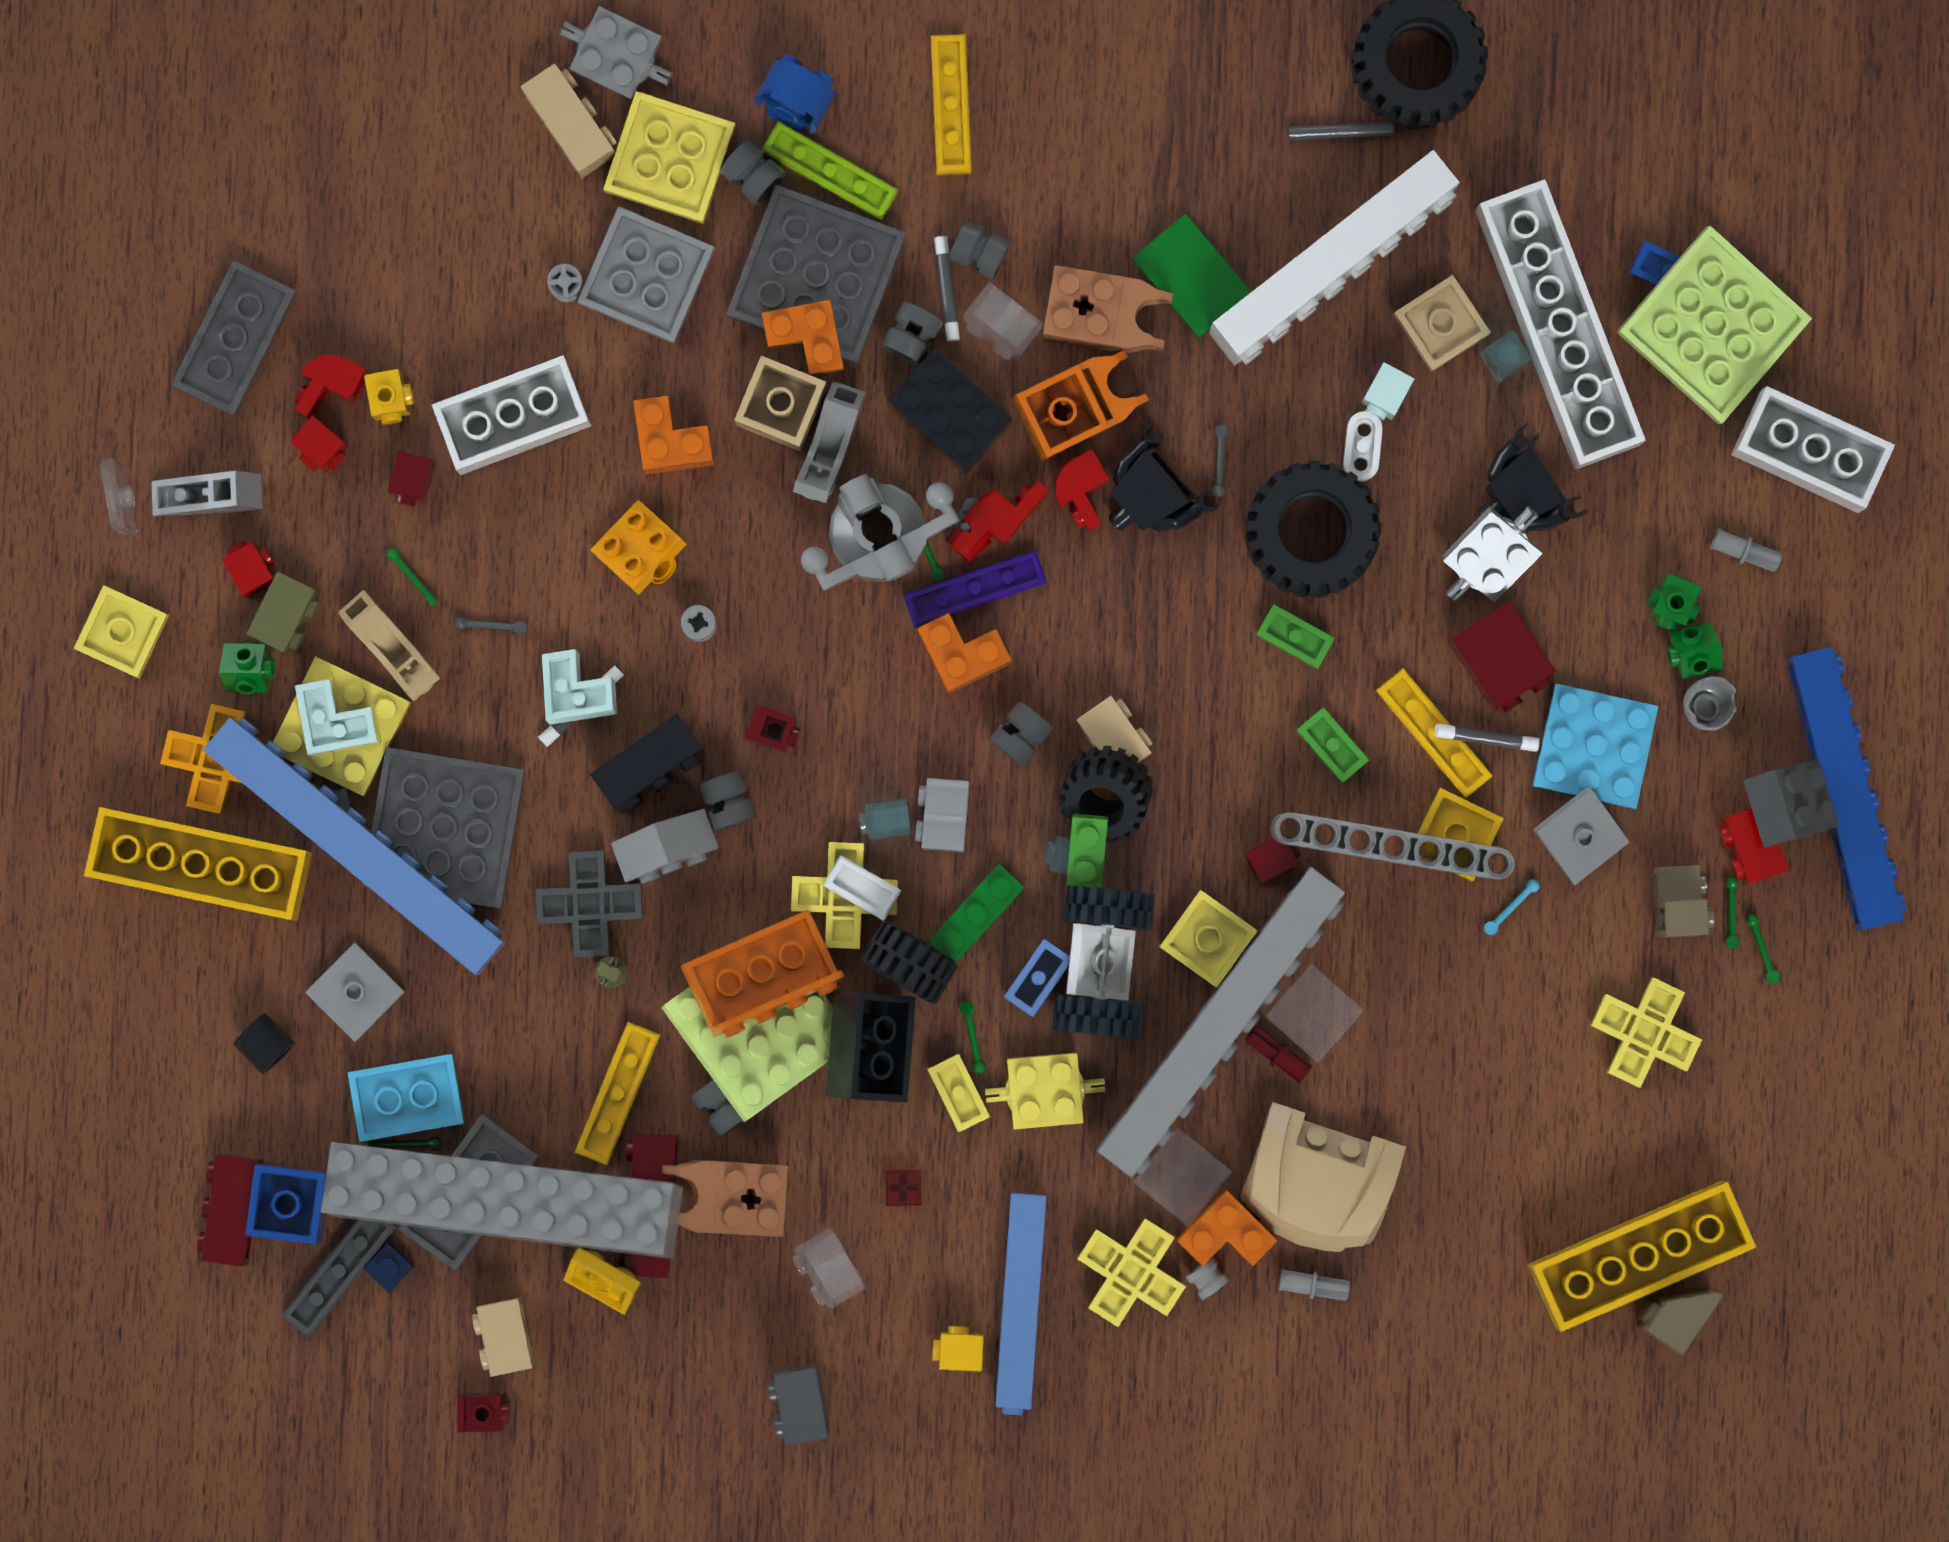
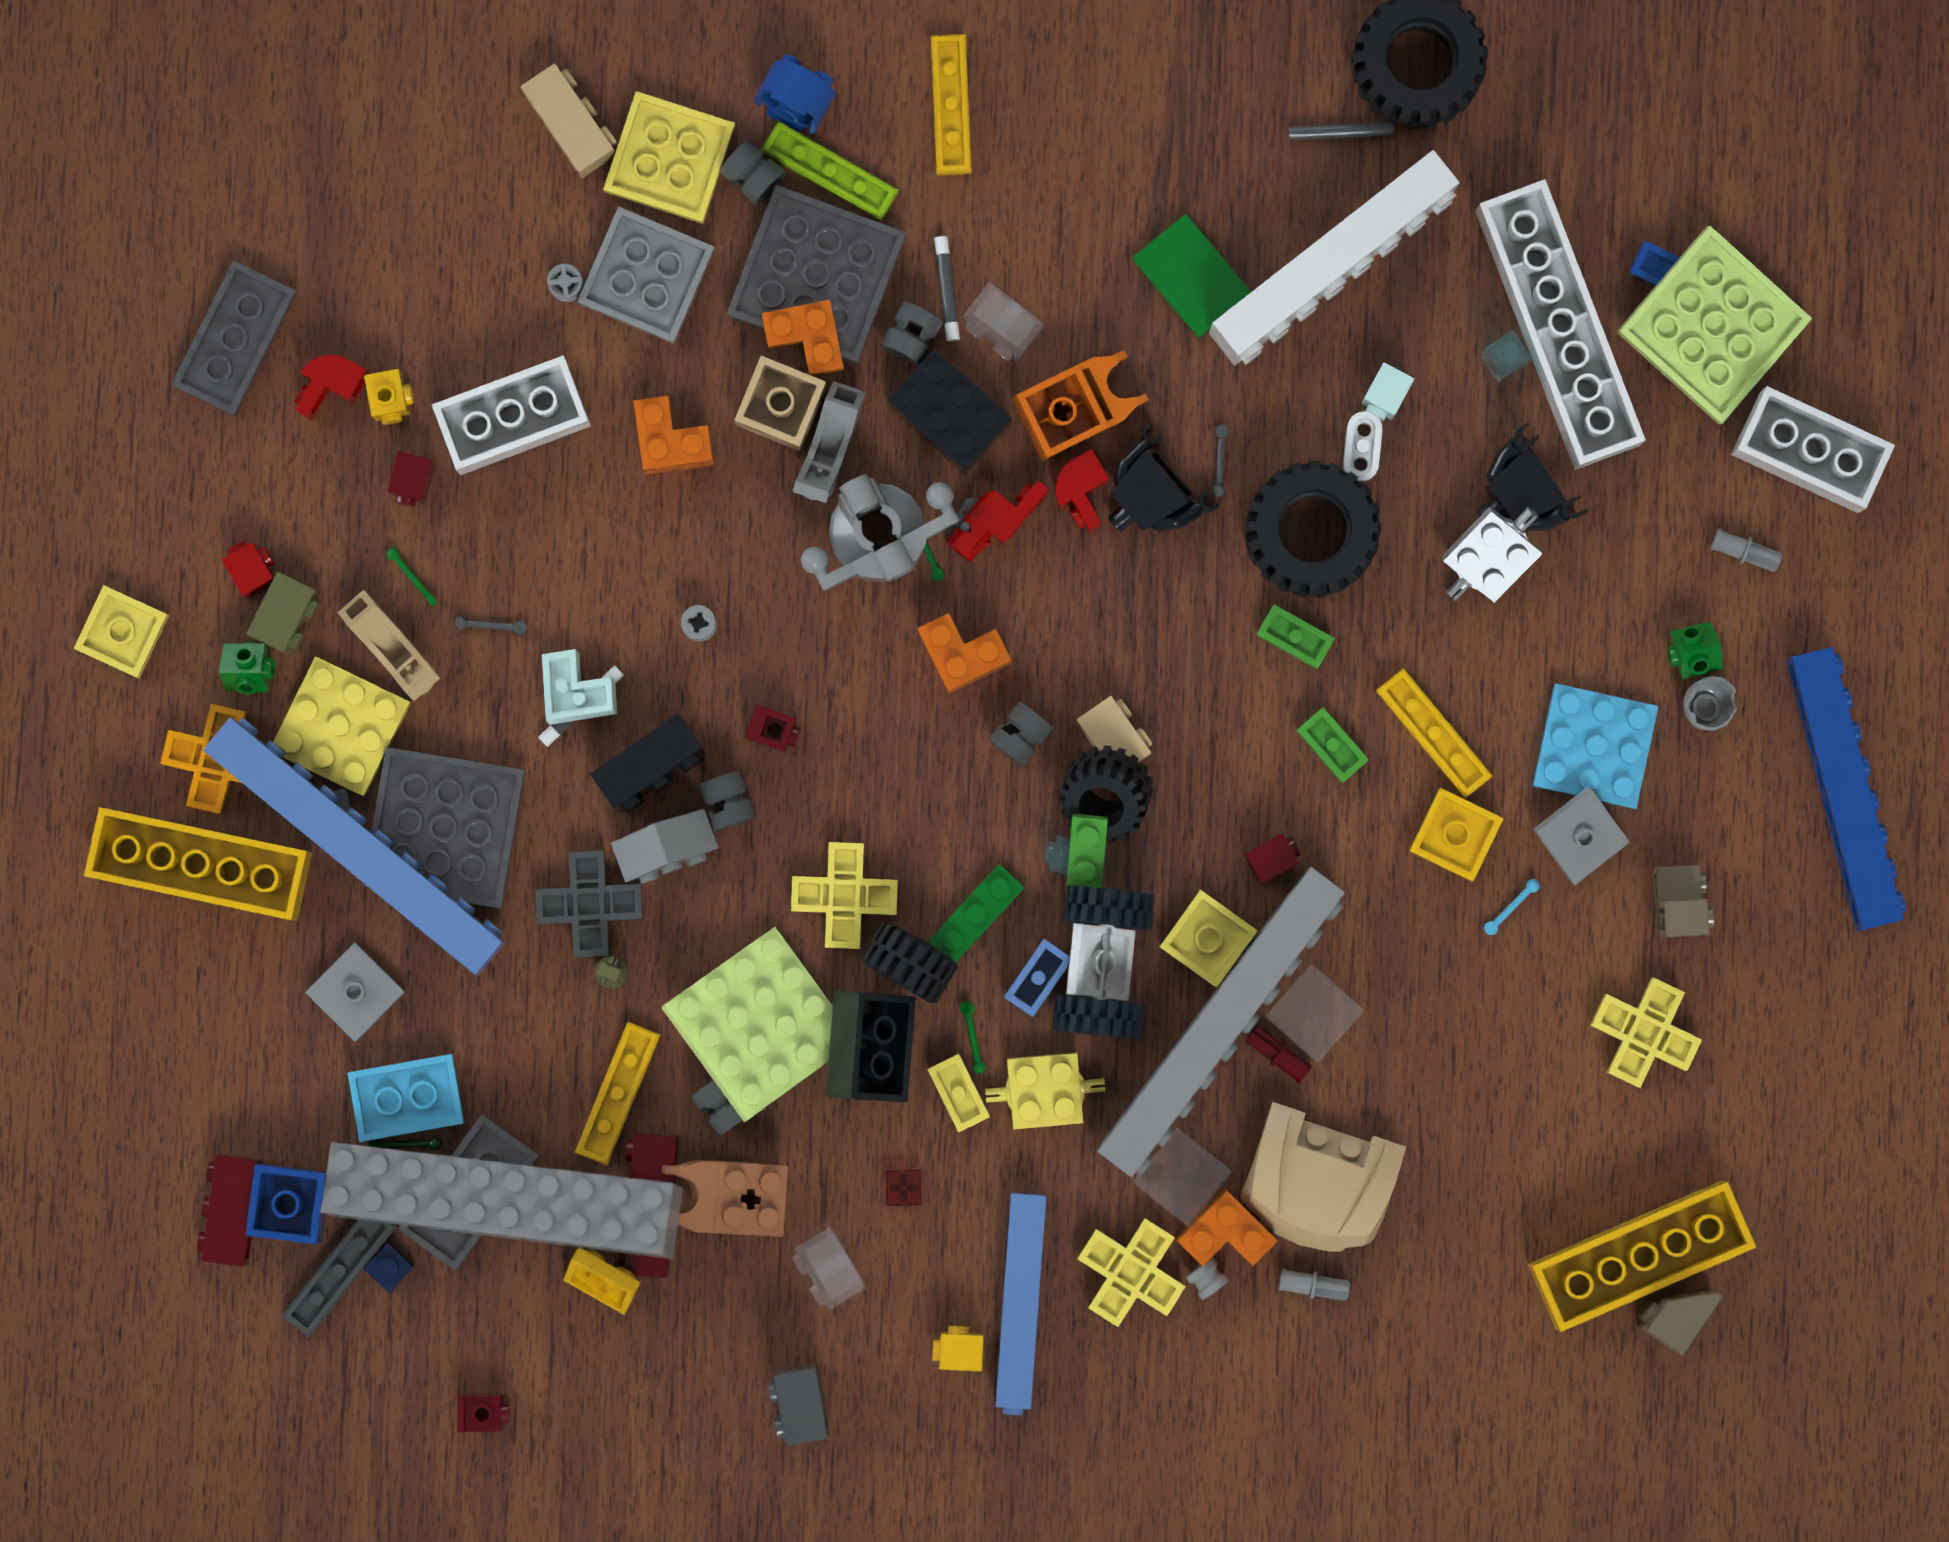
clear plate [99,458,138,537] -> none
light grey slope [151,470,263,516] -> none
black piece [233,1013,296,1075] -> none
red brick [290,415,349,473] -> none
light aqua plate [295,679,379,756] -> none
tan brick [472,1297,536,1377] -> none
light grey plate [560,6,673,100] -> none
light orange plate [590,499,687,595] -> none
orange bracket [681,909,845,1038] -> none
white tile [823,855,902,921] -> none
clear light blue brick [859,799,911,841] -> none
dark purple tile [903,550,1047,628] -> none
light grey brick [915,778,970,853] -> none
dark grey wheel [948,218,1012,281] -> none
nougat brick [1043,265,1173,353] -> none
light grey beam [1270,813,1515,879] -> none
tan plate [1393,275,1491,372] -> none
dark grey bar [1434,723,1539,752] -> none
dark red brick [1448,601,1556,713] -> none
green brick [1647,574,1701,631] -> none
red brick [1718,808,1789,885] -> none
green hinge [1725,875,1740,949] -> none
dark grey brick [1743,759,1839,848] -> none
green hinge [1745,914,1780,984] -> none

